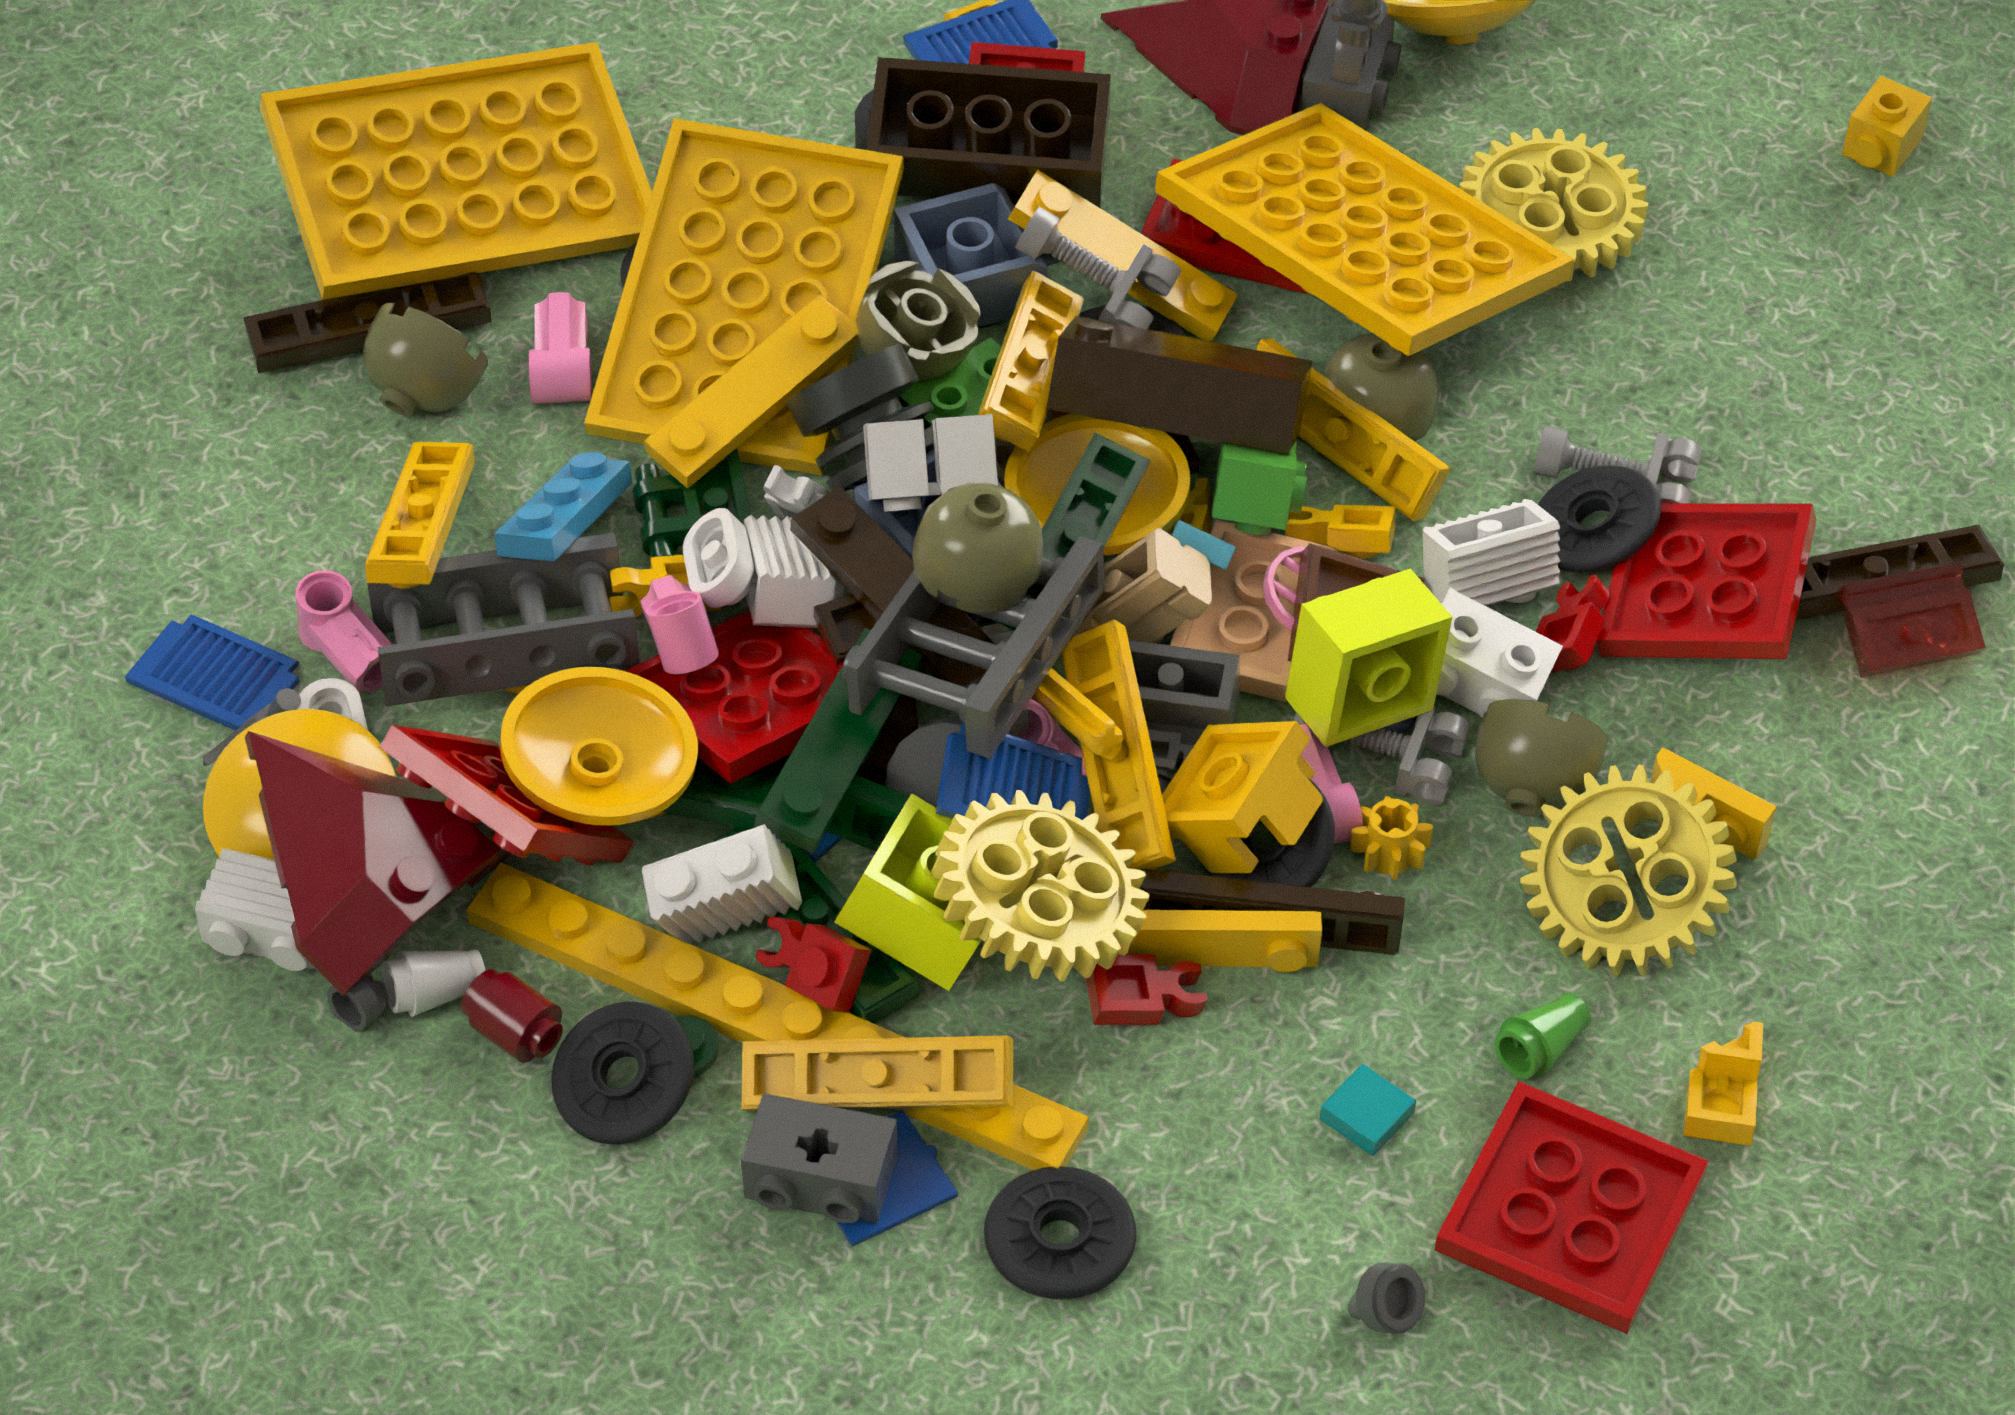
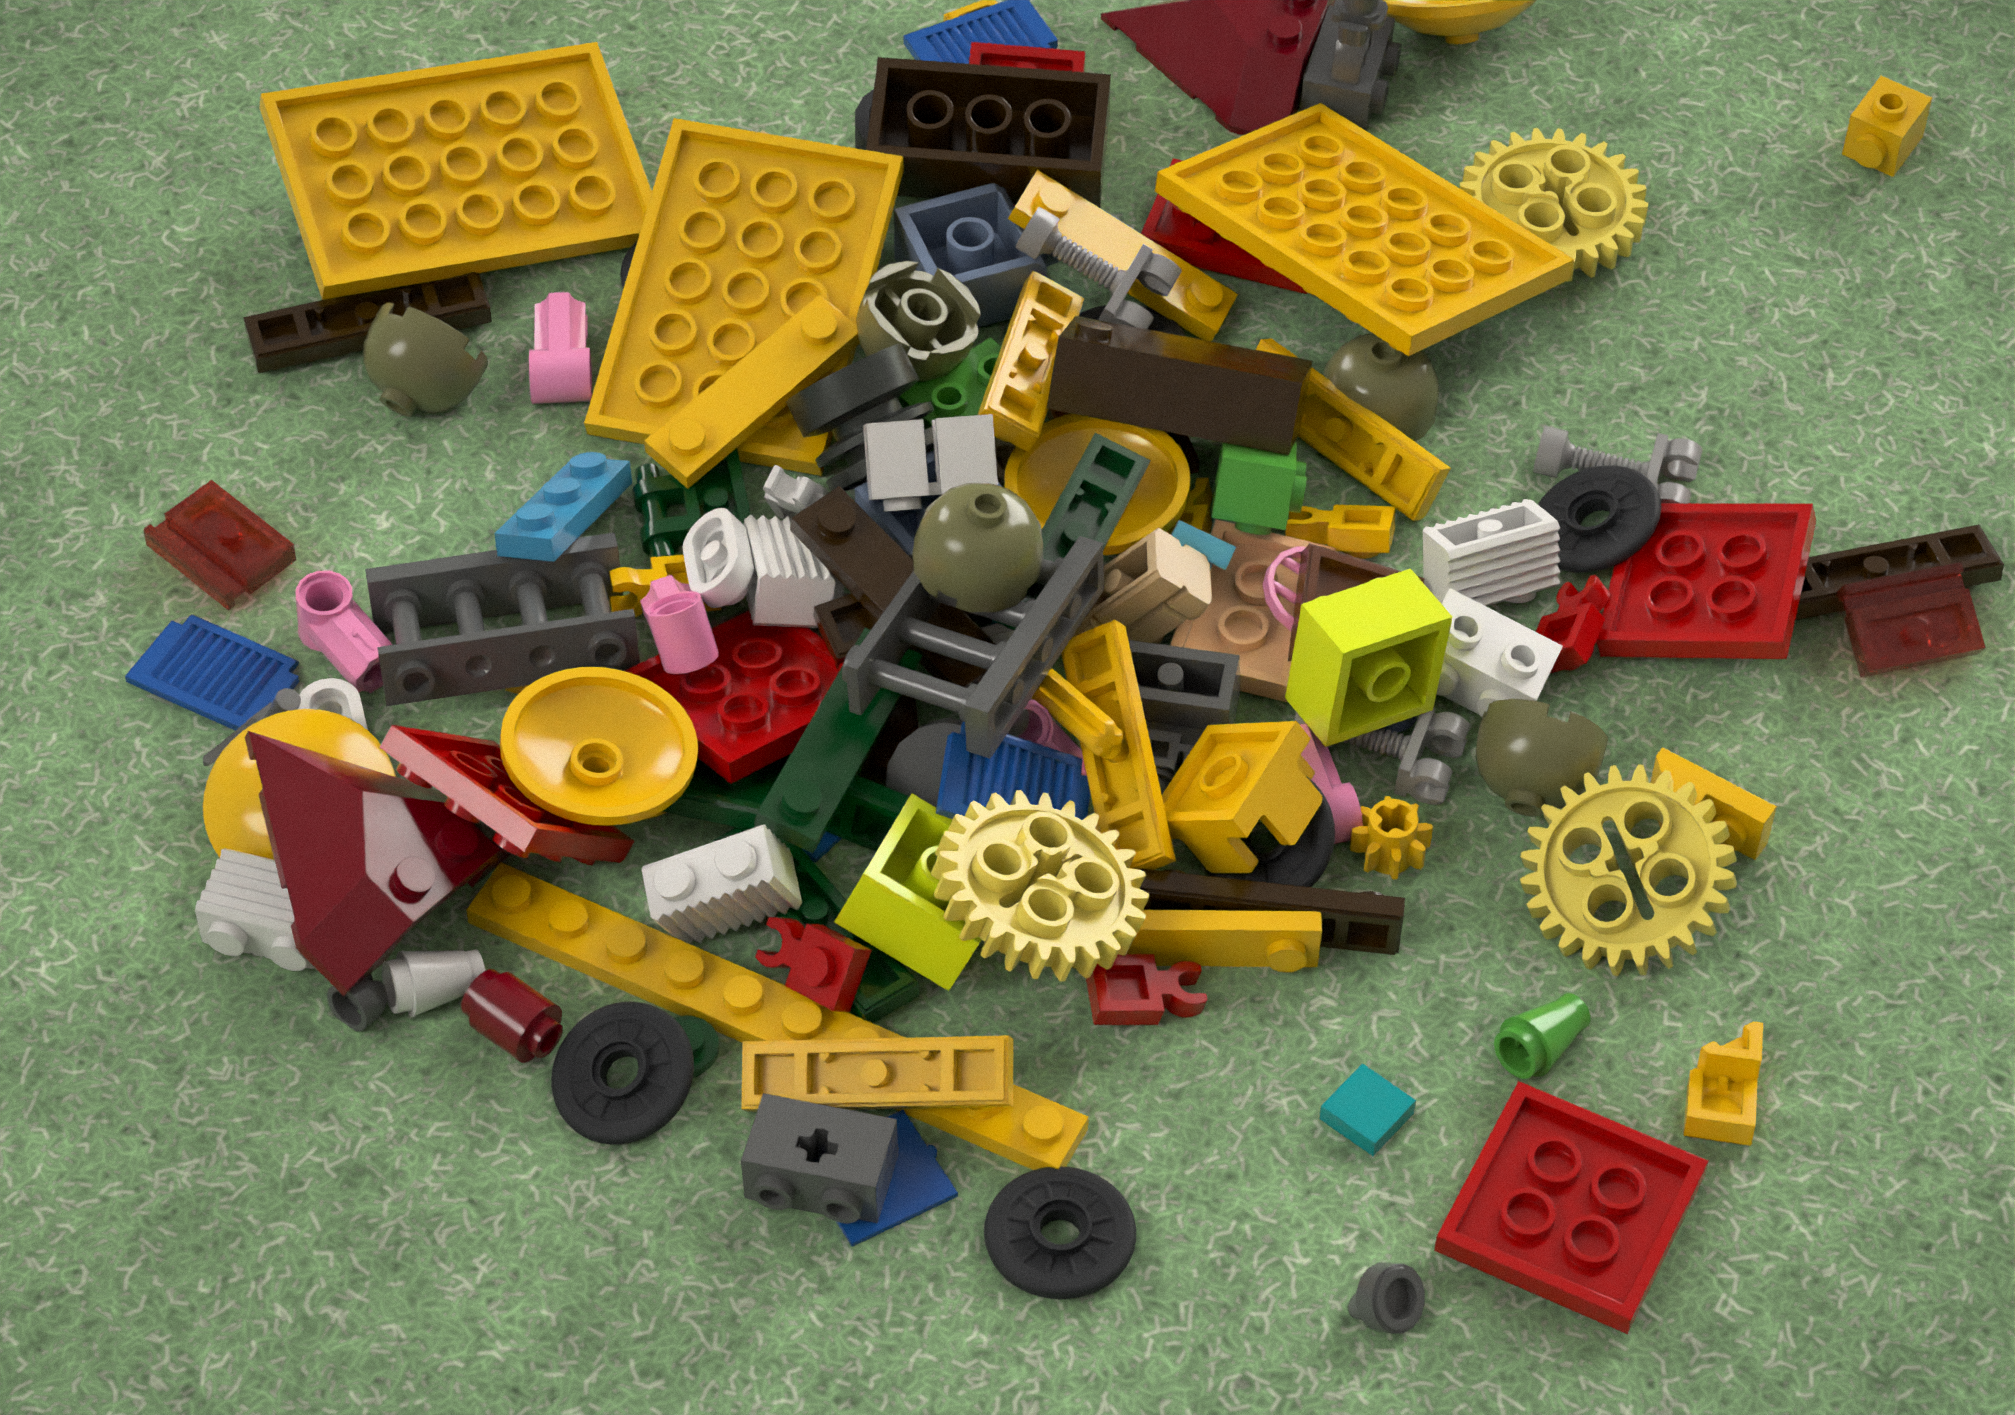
yellow plate [365,442,475,589] -> none
none -> clear red plate [143,480,297,611]

